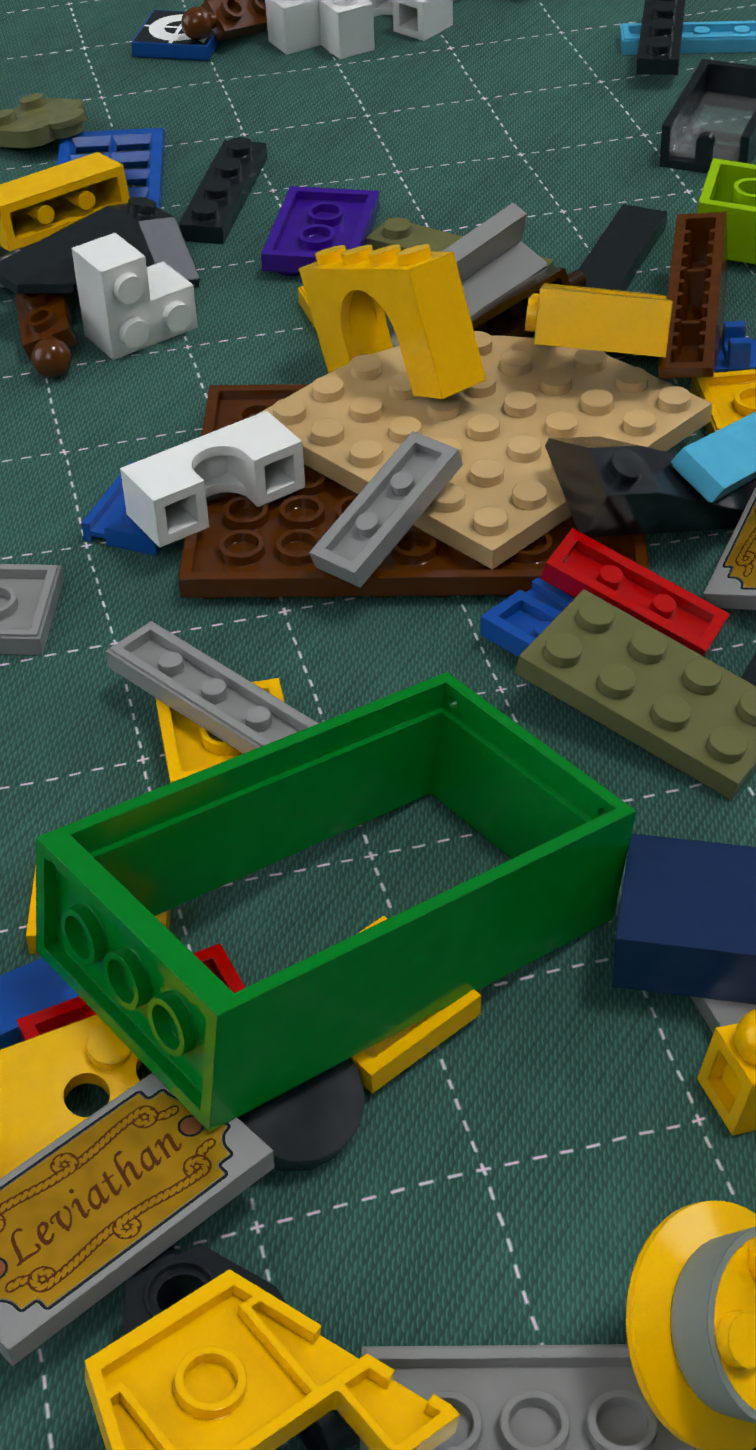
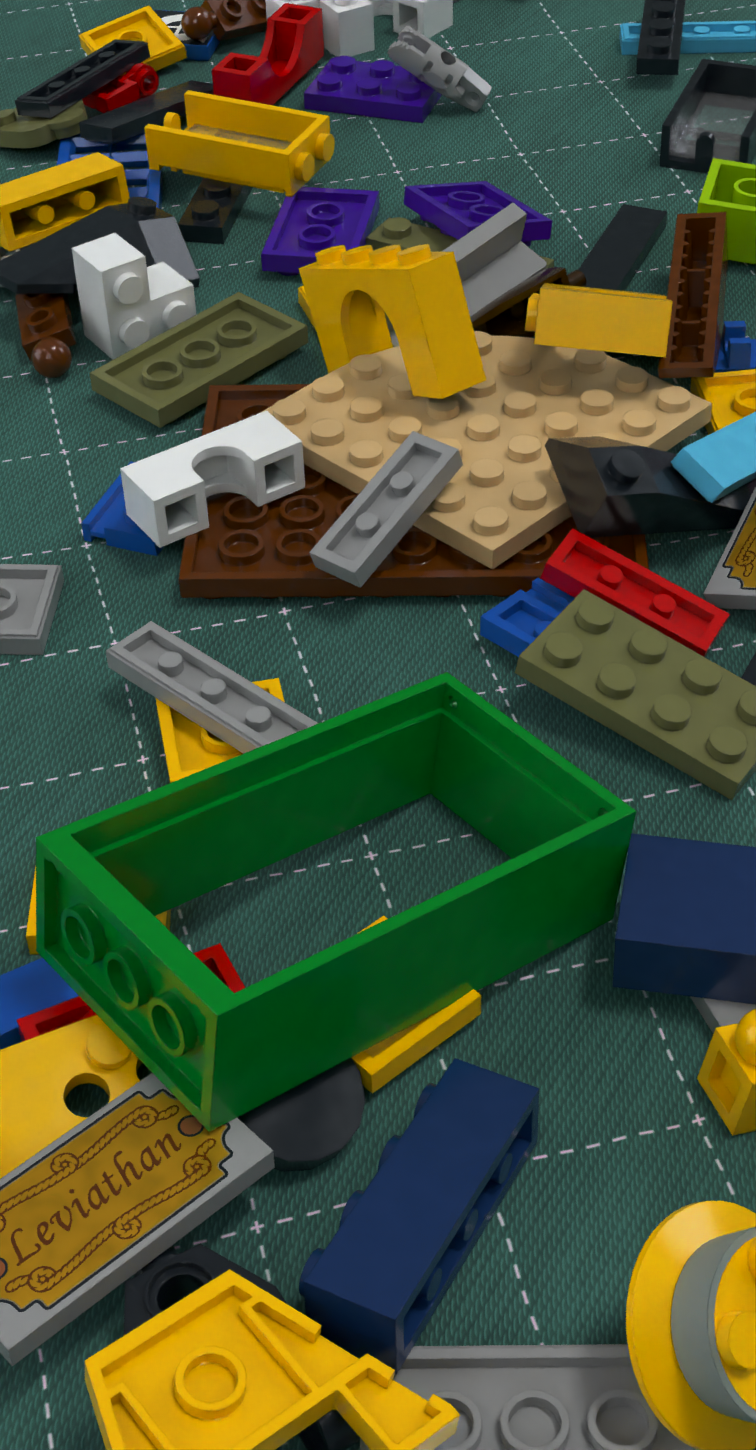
none -> black tile [15,39,150,118]
none -> yellow tile [79,6,187,76]
none -> black tile [79,80,214,145]
none -> red plate [82,63,159,113]
none -> olive plate [90,292,308,428]
none -> yellow door [144,90,335,197]
none -> red arch [211,3,324,105]
none -> dark blue brick [299,1058,539,1374]
none -> dark purple plate [303,56,442,123]
none -> light grey hinge [387,26,492,112]
none -> dark purple plate [404,181,552,247]

